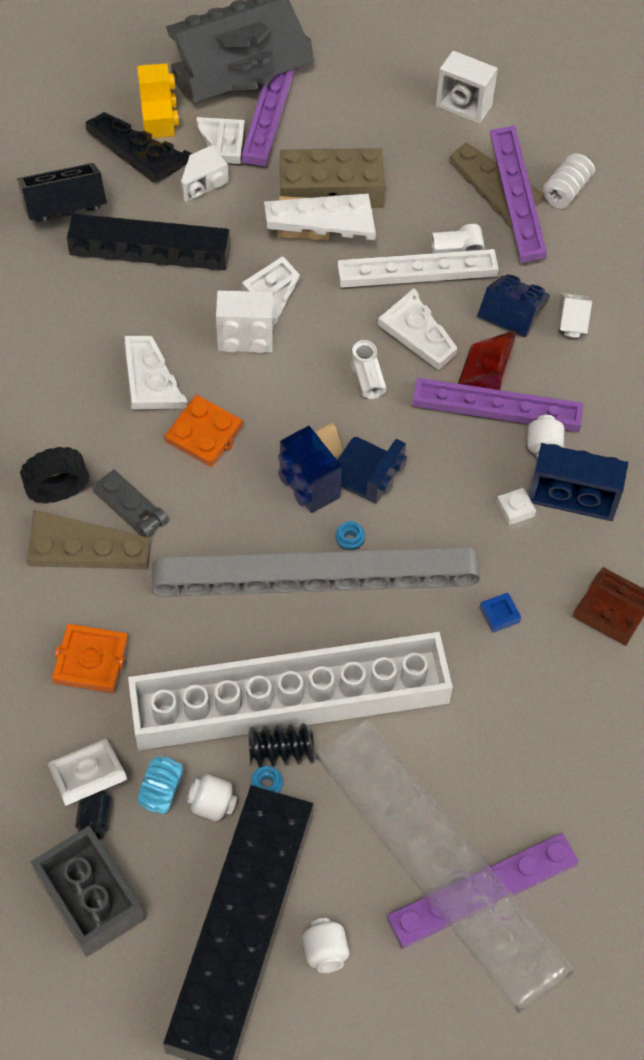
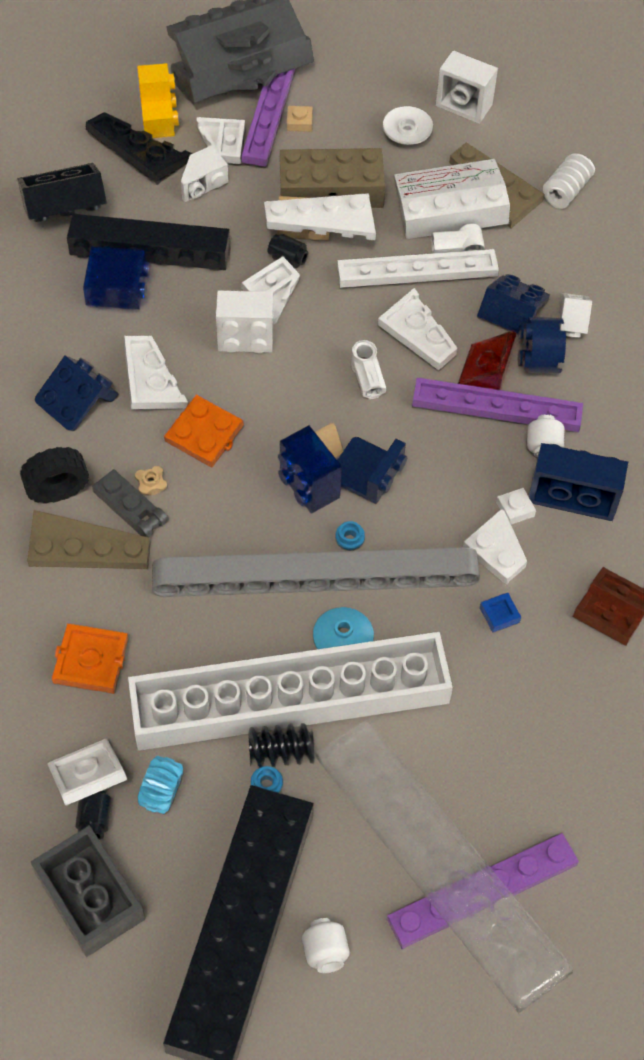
white head [186,774,237,822] -> none
medium lavender plate [490,125,547,263] -> none
none -> dark blue bracket [35,355,119,431]
none -> clear blue brick [83,246,150,309]
none -> tan plate [135,466,167,495]
none -> black brick [267,234,309,268]
none -> tan plate [287,106,313,132]
none -> medium azure dish [313,607,374,649]
none -> white dish [383,106,433,145]
none -> white slope [394,159,510,239]
none -> white wing [463,509,527,585]
none -> dark blue brick [517,317,566,373]

